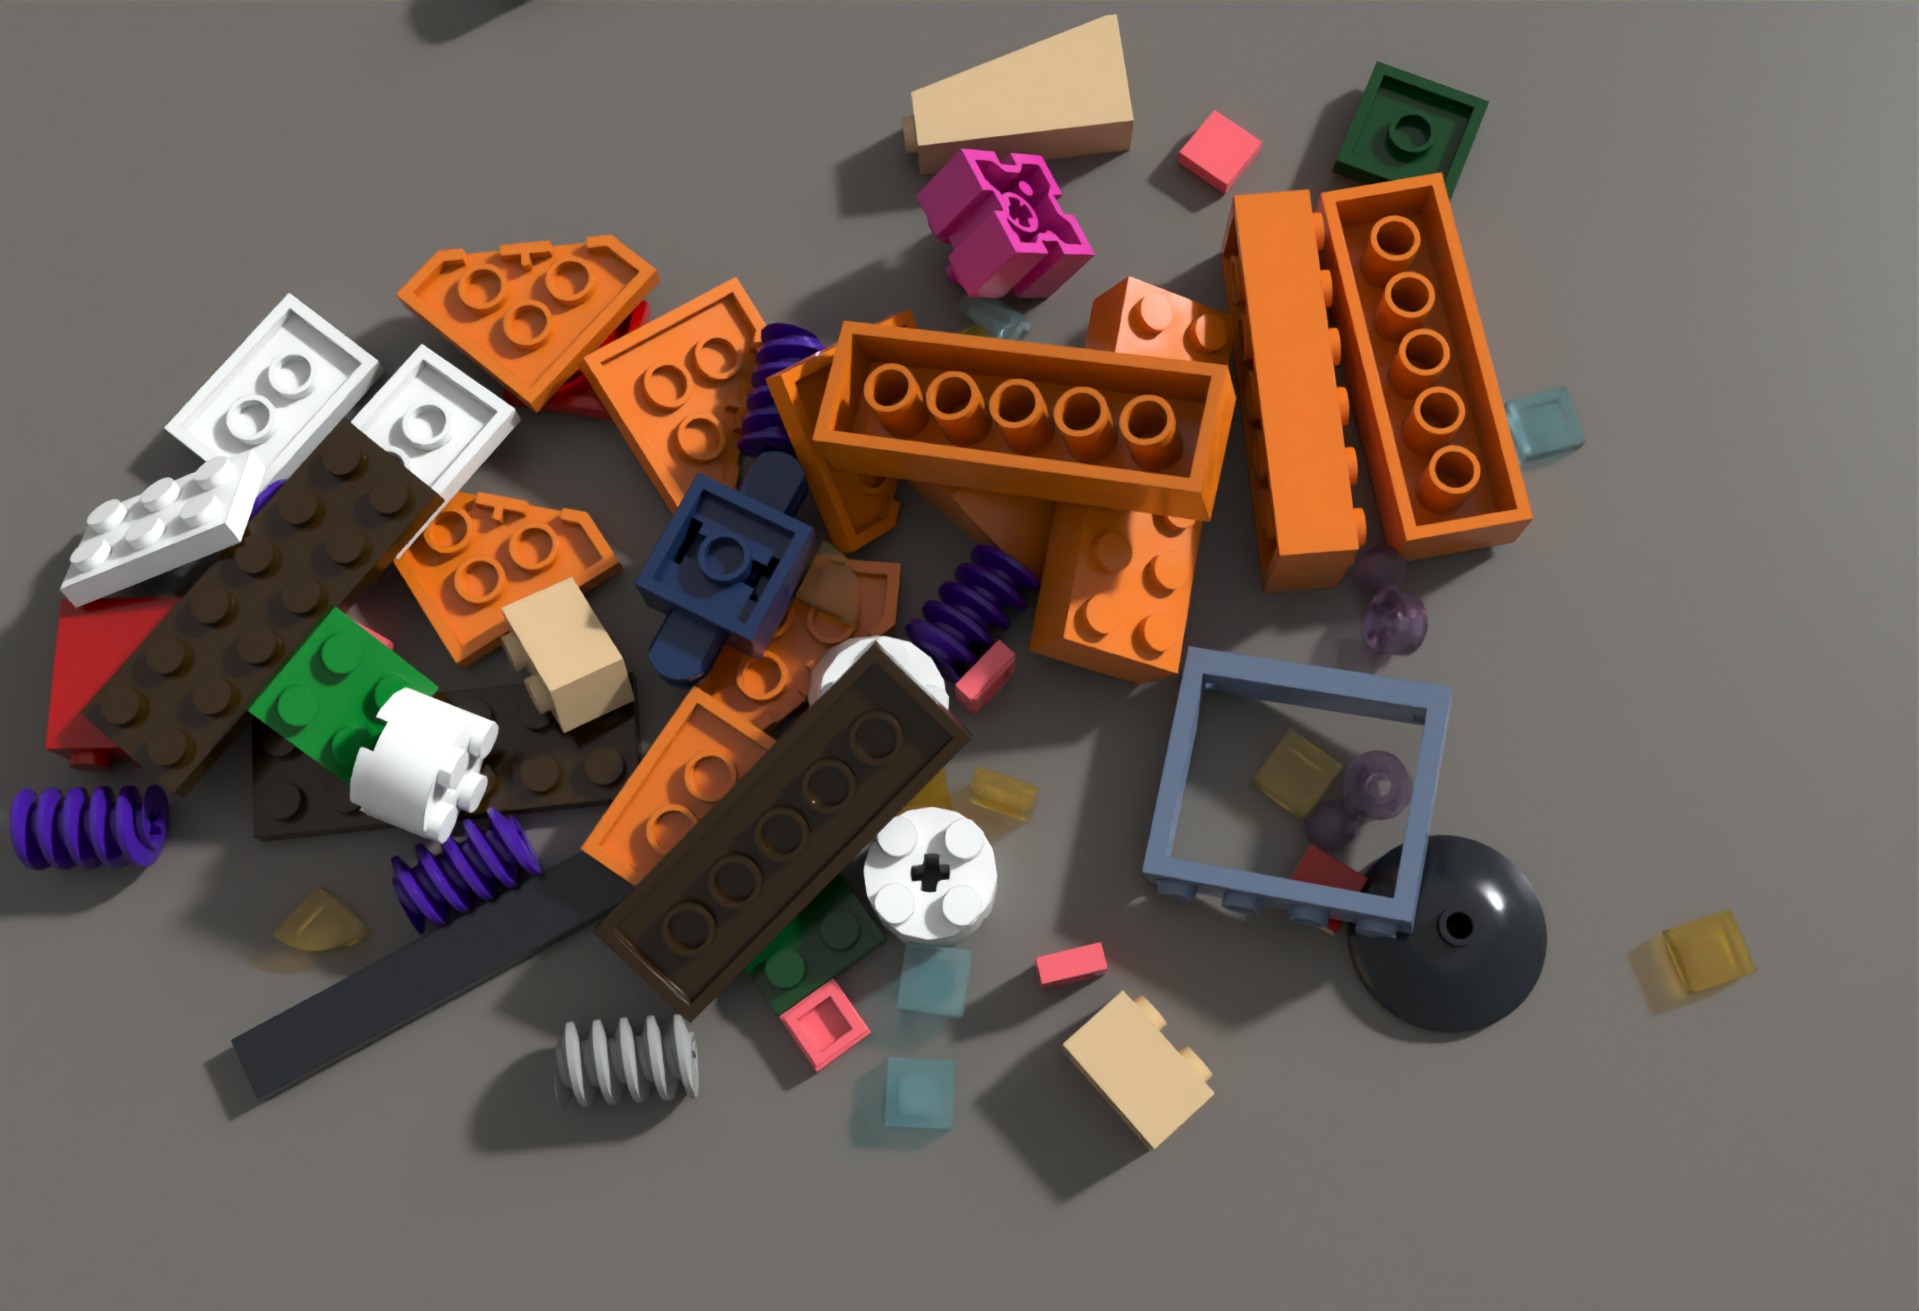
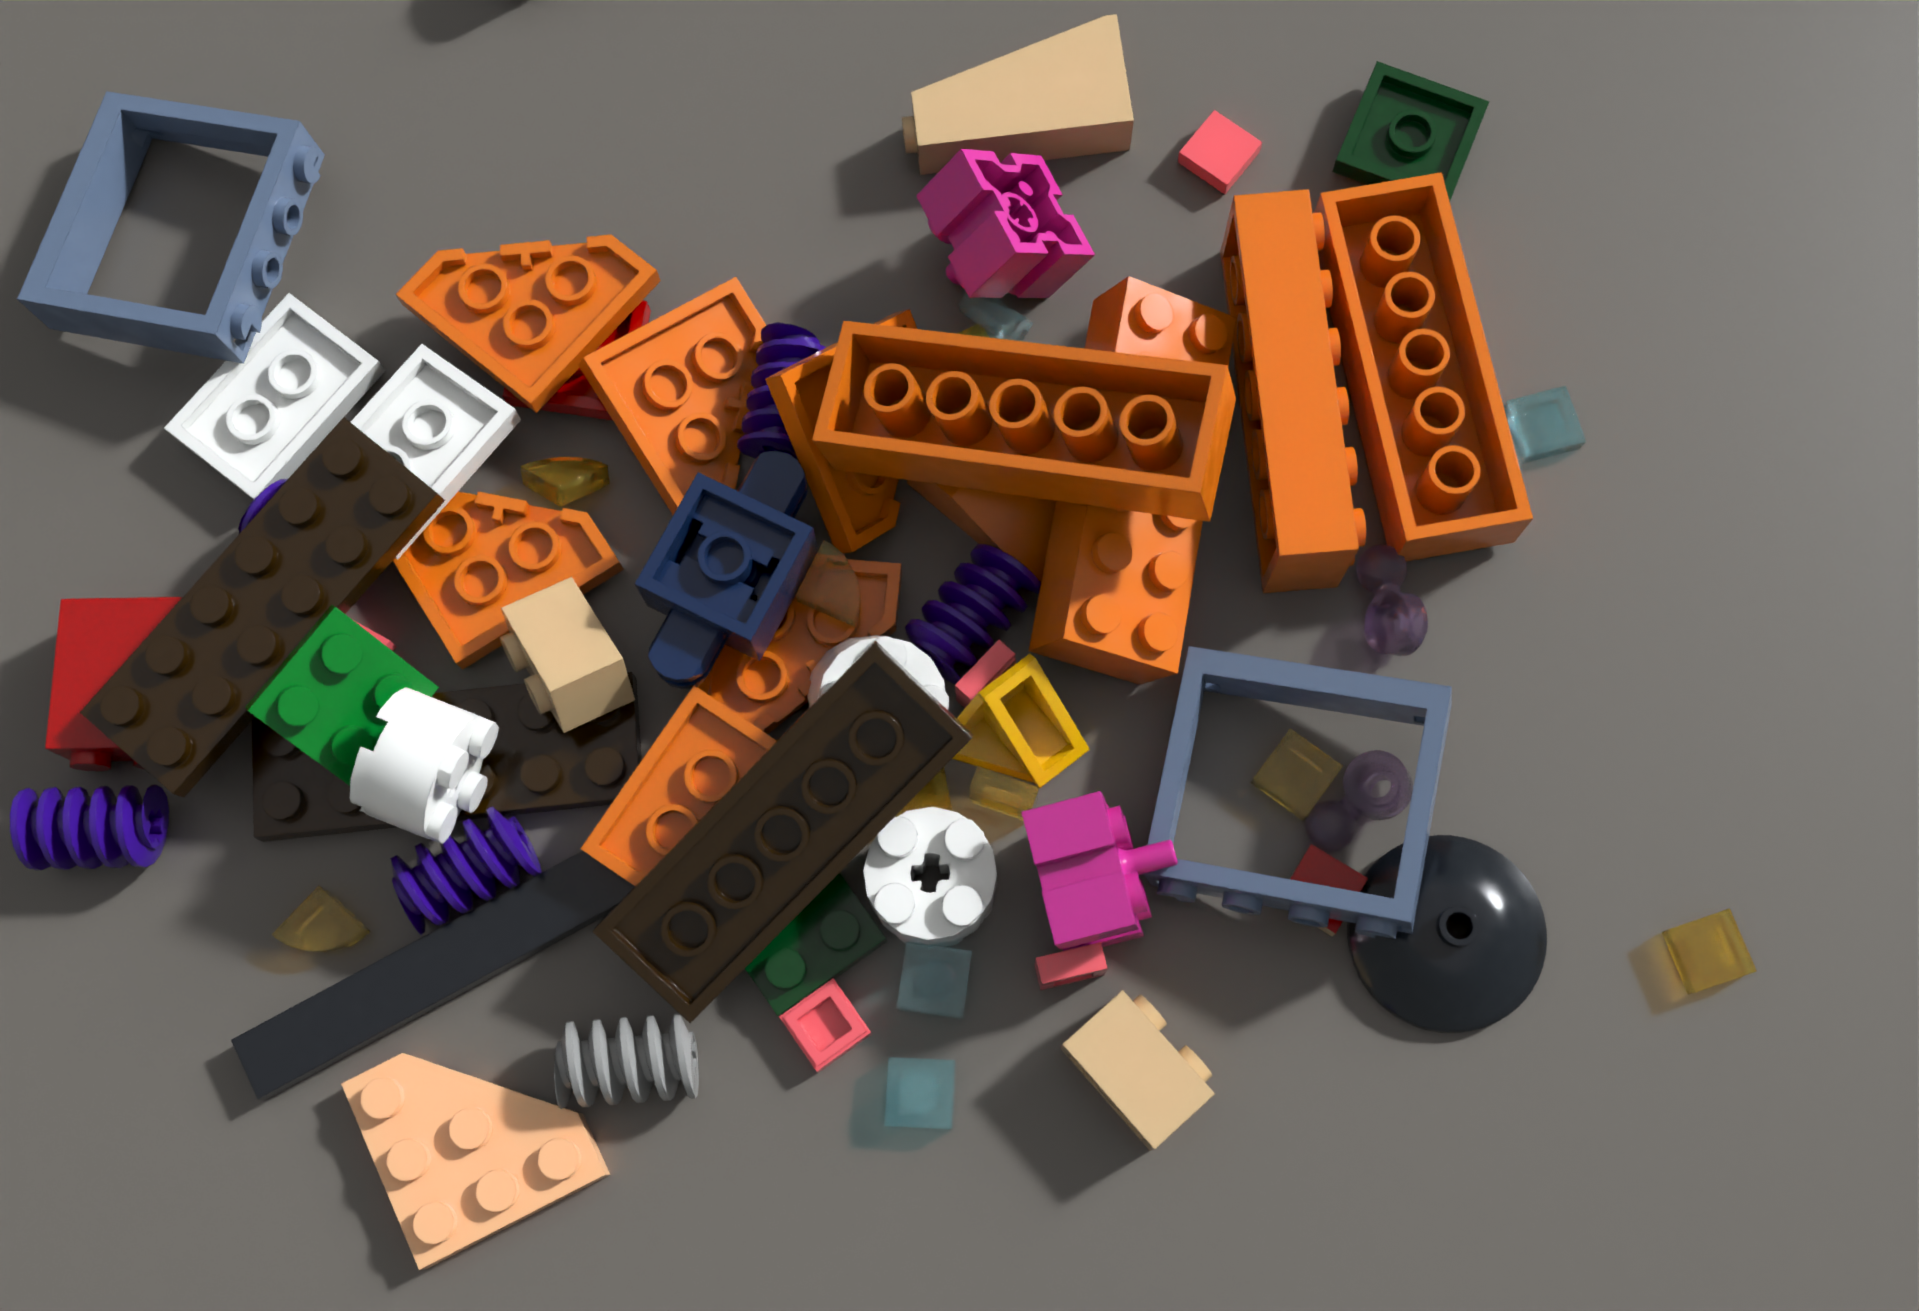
white plate [59,449,266,608] -> none
none -> sand blue window [17,91,325,364]
none -> light nougat plate [341,1053,610,1270]
none -> clear yellow tile [520,457,610,507]
none -> yellow slope [952,653,1090,788]
none -> dark pink brick [1022,791,1178,951]

